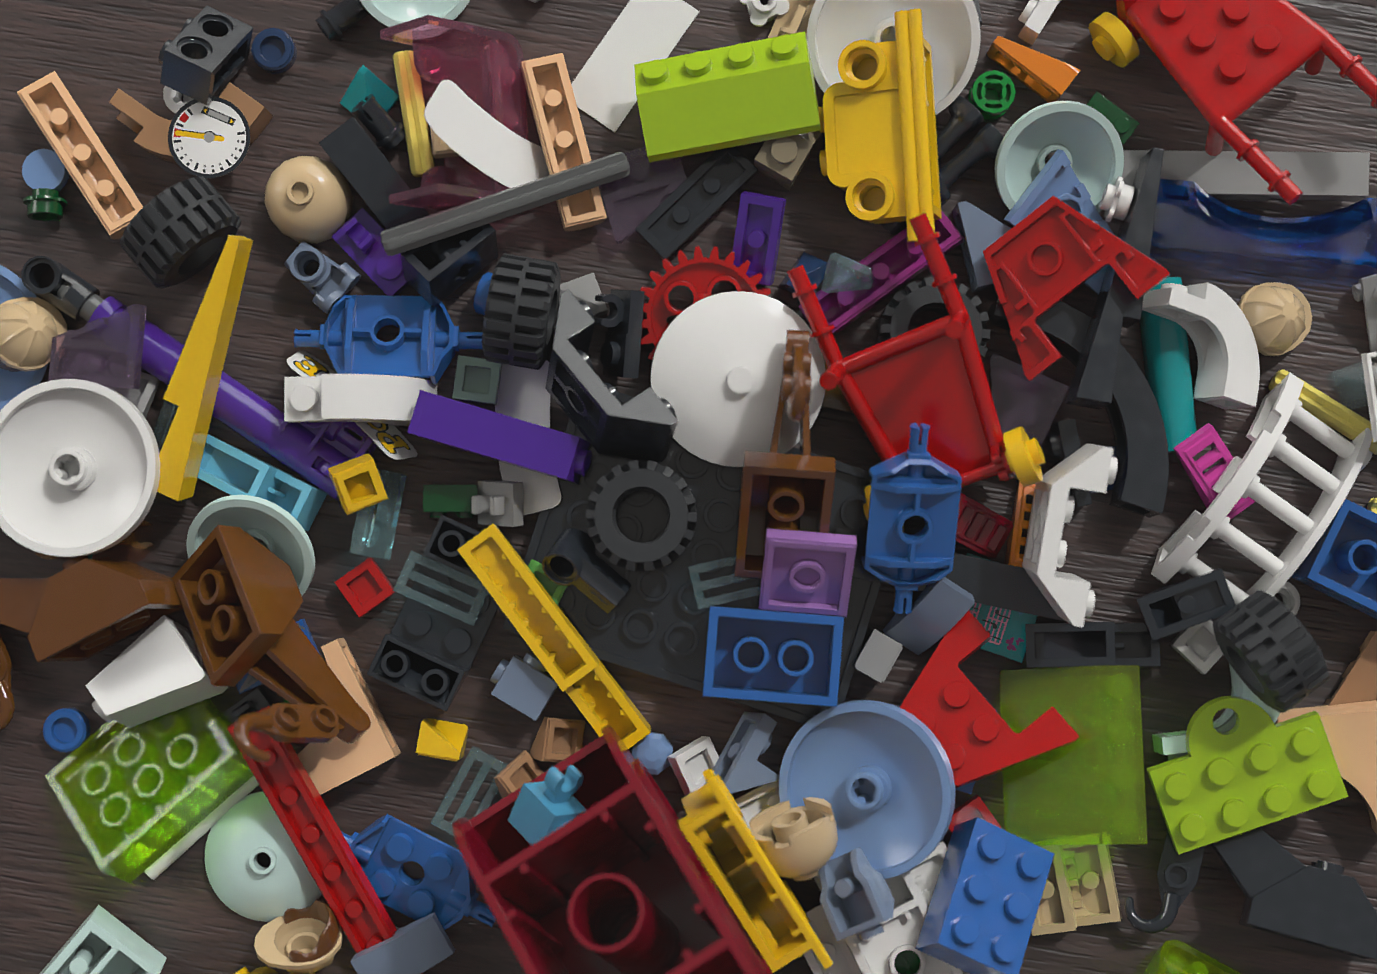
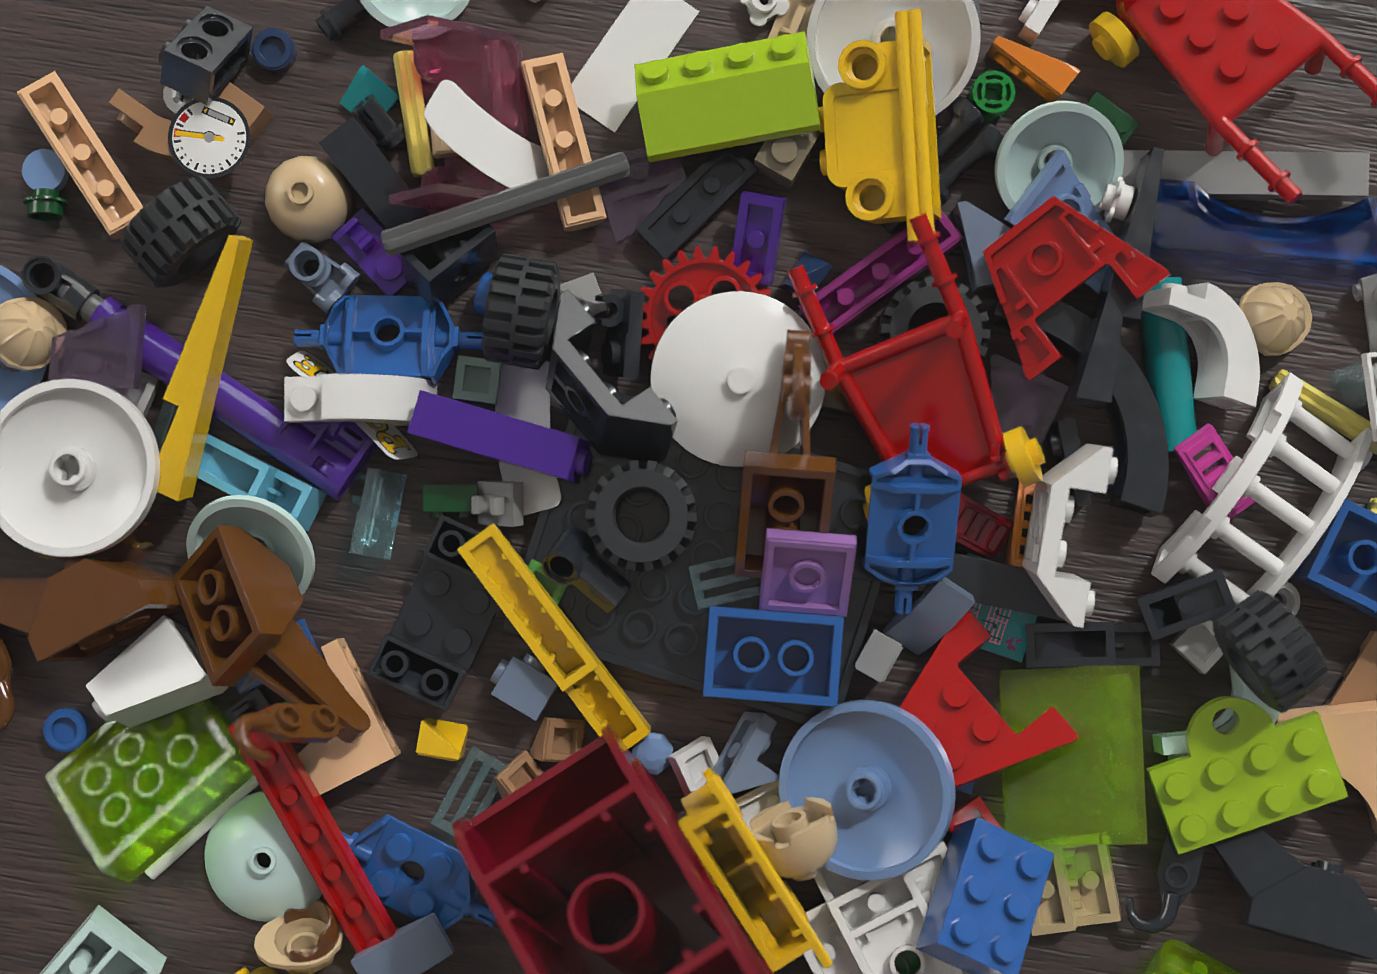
yellow slope [327,453,388,515] -> none
red plate [334,557,397,618] -> none
clear light blue tile [393,551,489,626] -> none
dark azure brick [508,765,587,846] -> none
sand blue hand [819,847,895,942] -> none
clear light blue slope [821,252,873,293] -> none

